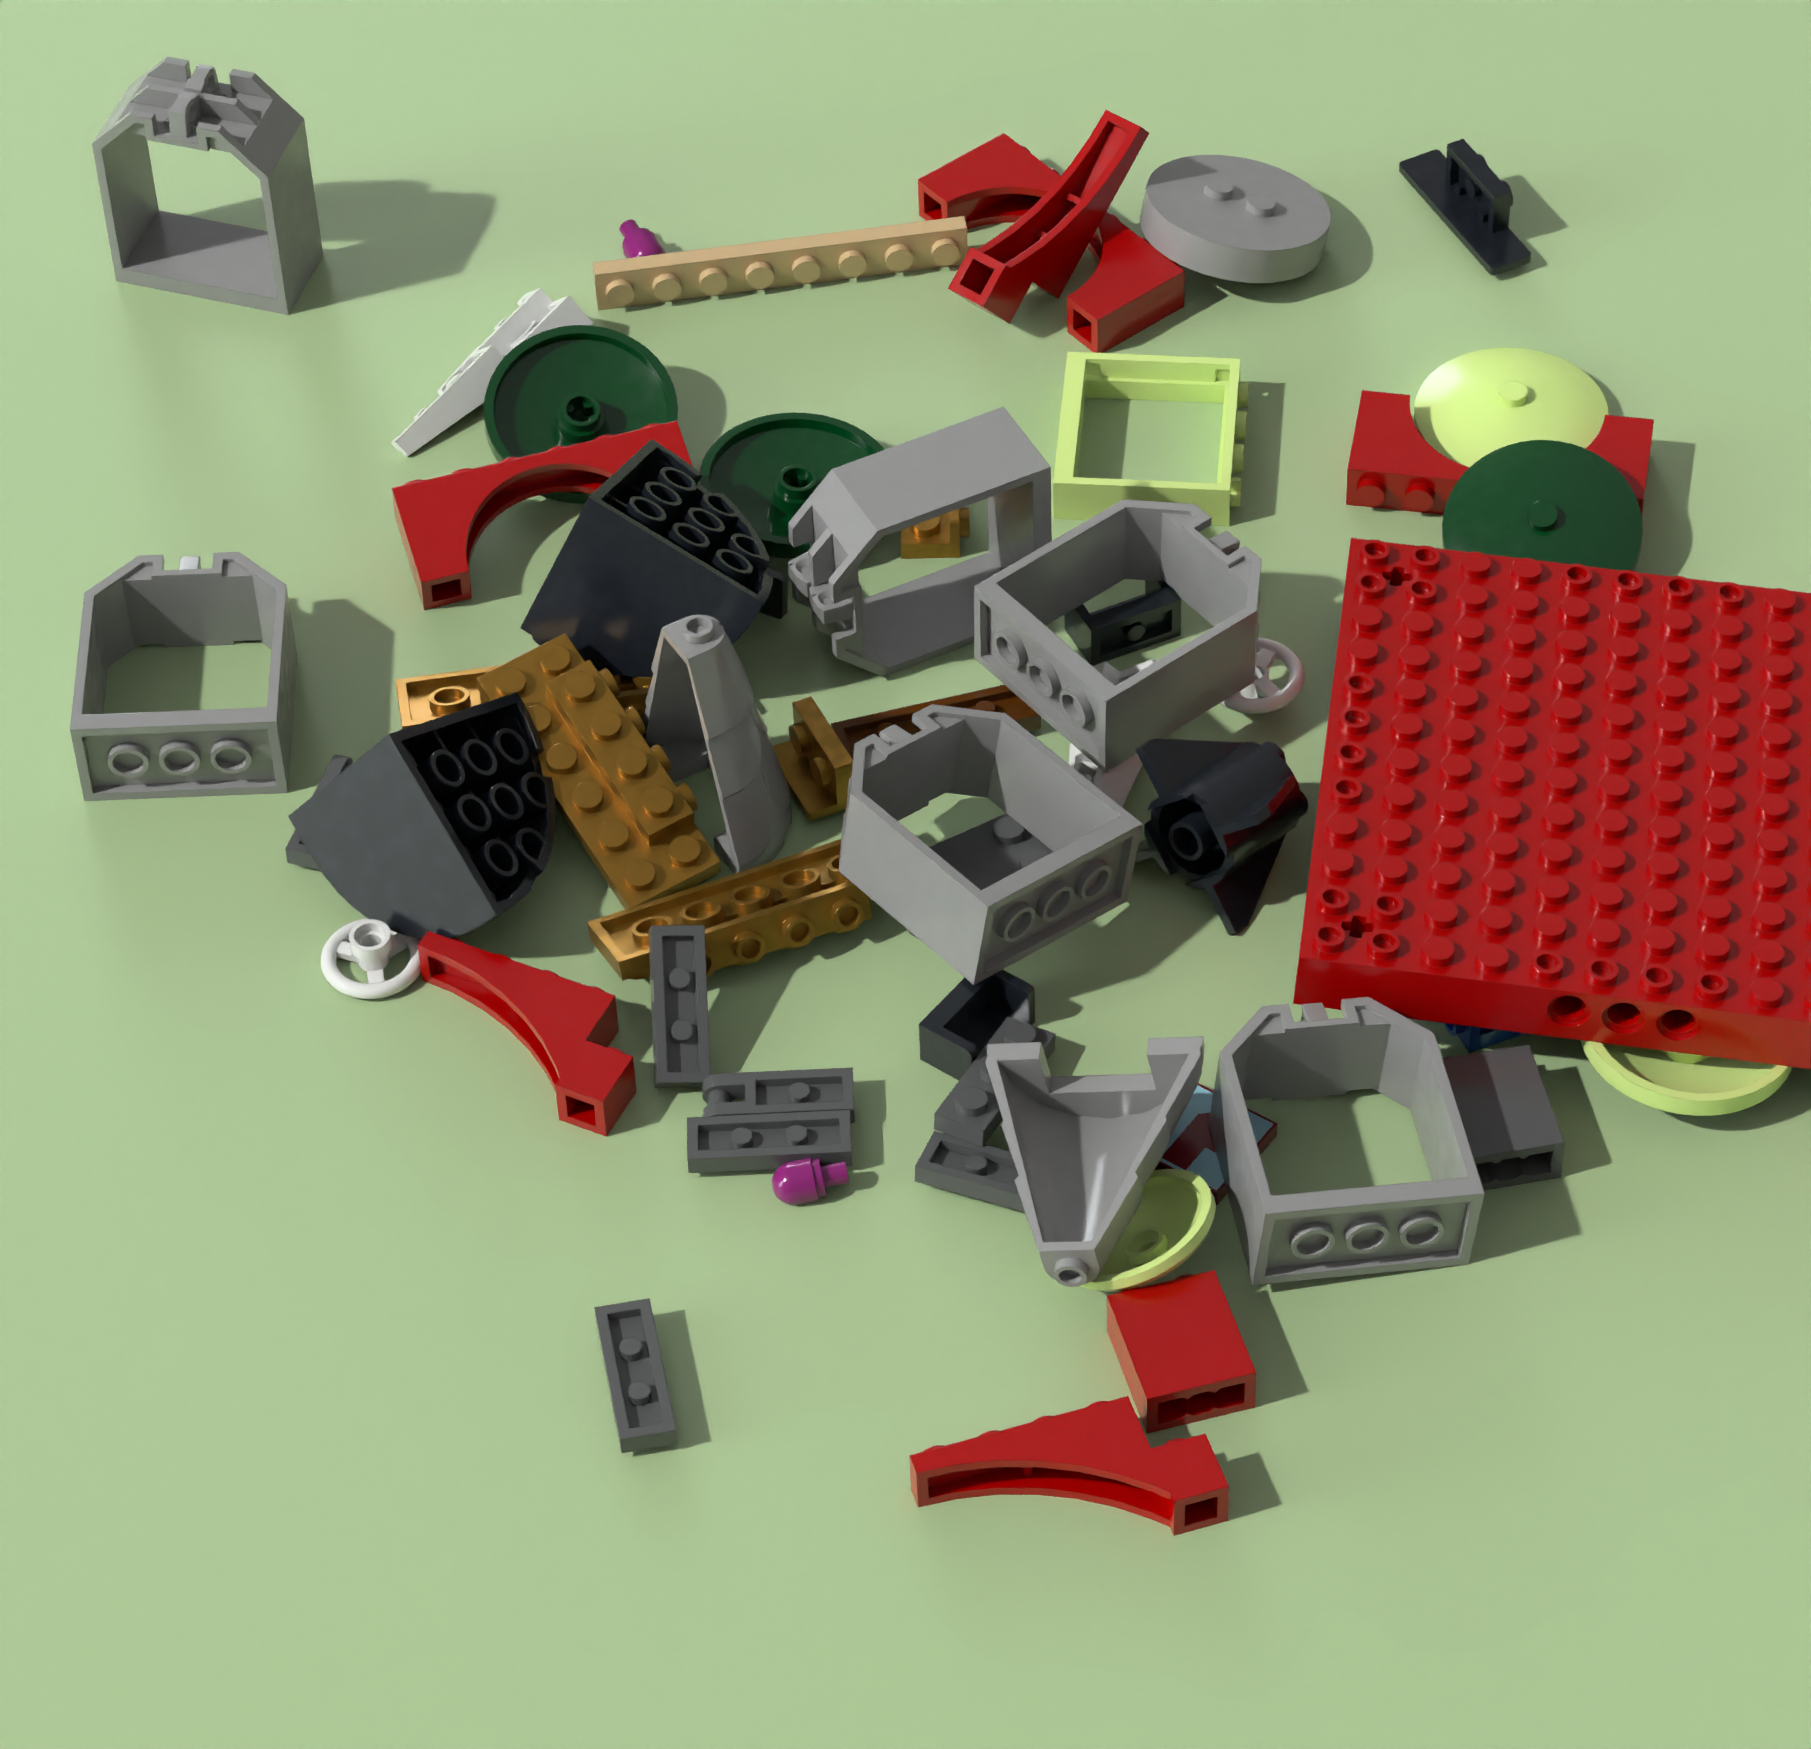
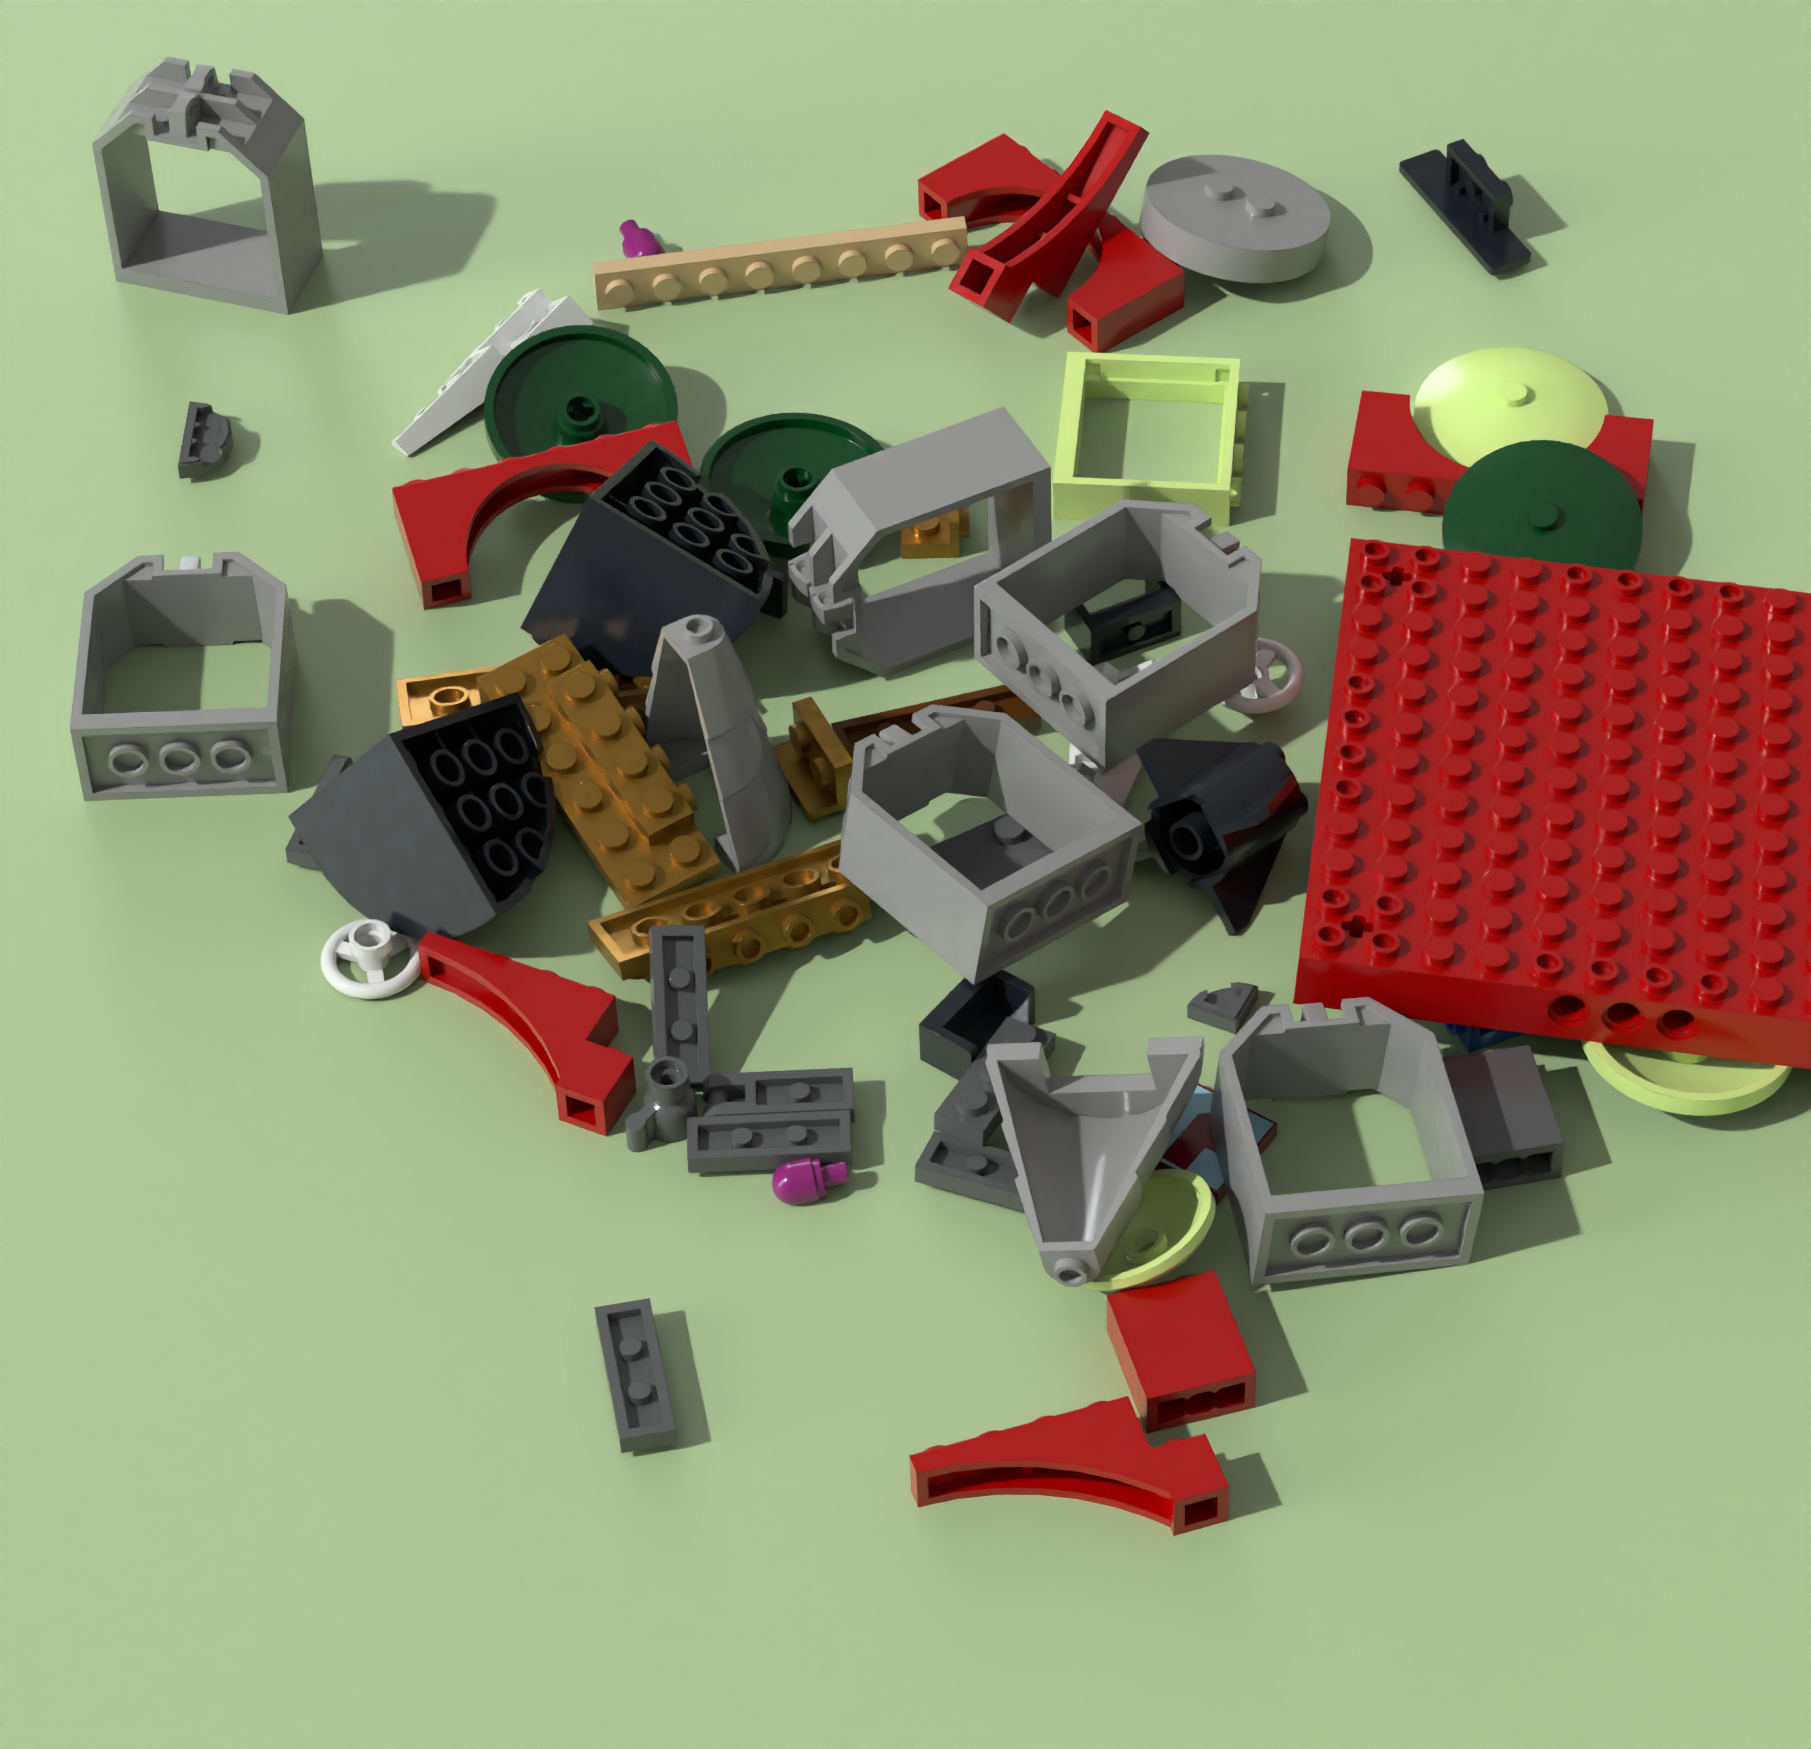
none -> dark grey plate [178,401,233,479]
none -> dark grey piece [625,1056,698,1153]
none -> dark grey tile [1187,982,1258,1035]

